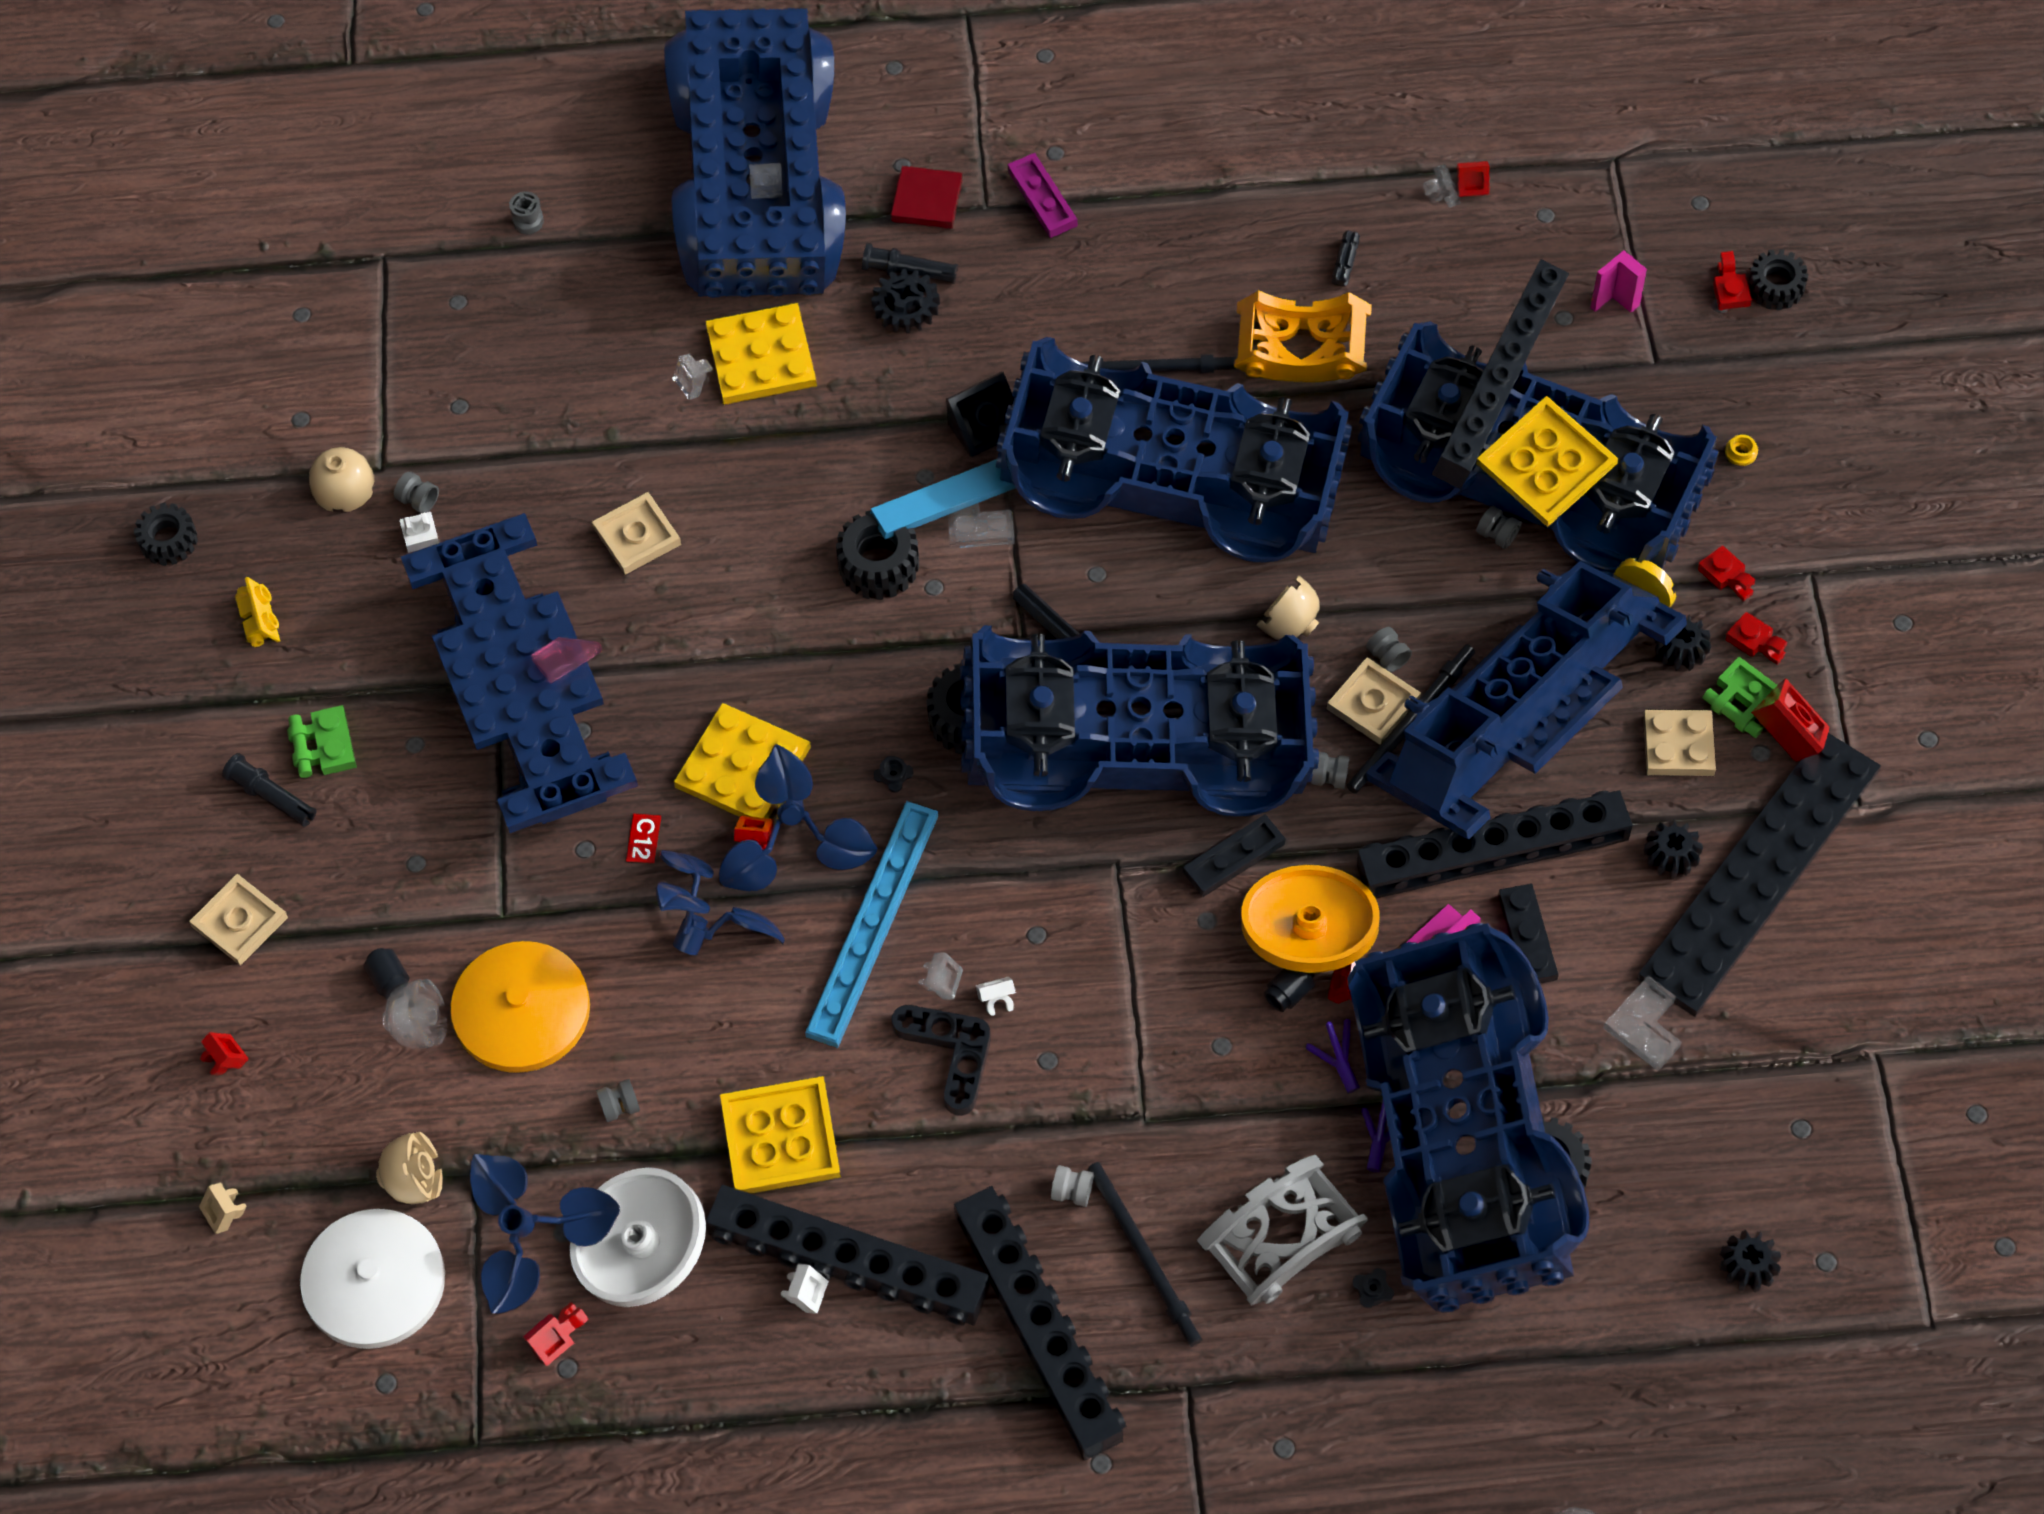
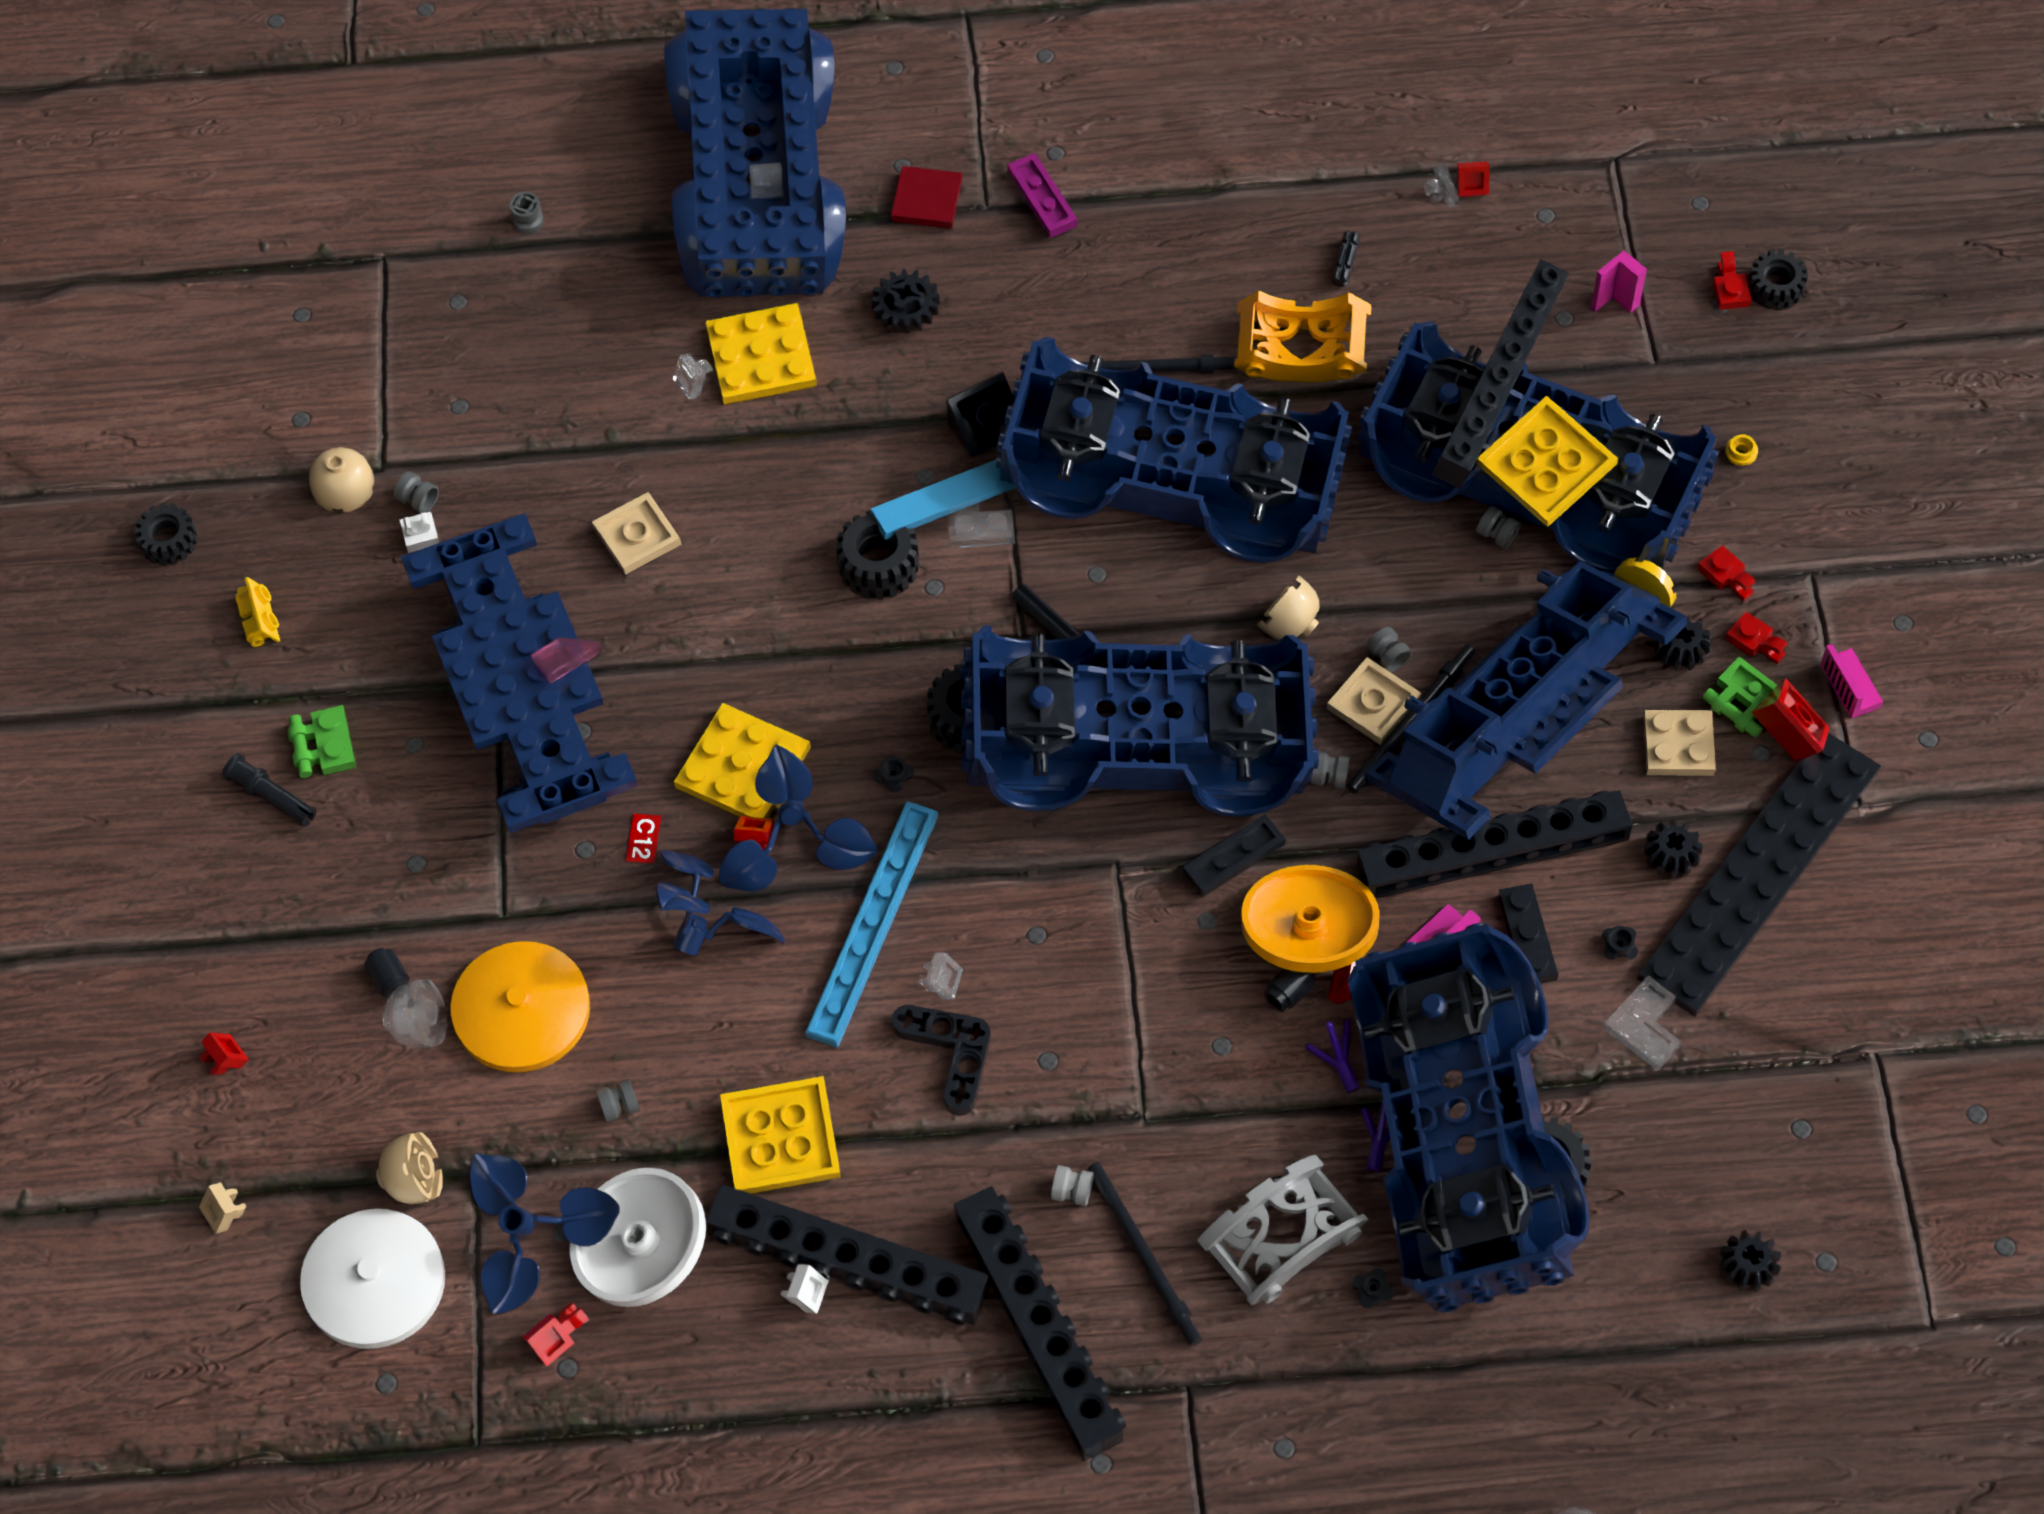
tan plate [189,874,288,966] -> none
black pin [862,243,958,284] -> none
white tile [975,977,1016,1016] -> none
none -> black plate [1602,926,1638,960]
none -> dark pink panel [1820,644,1883,719]

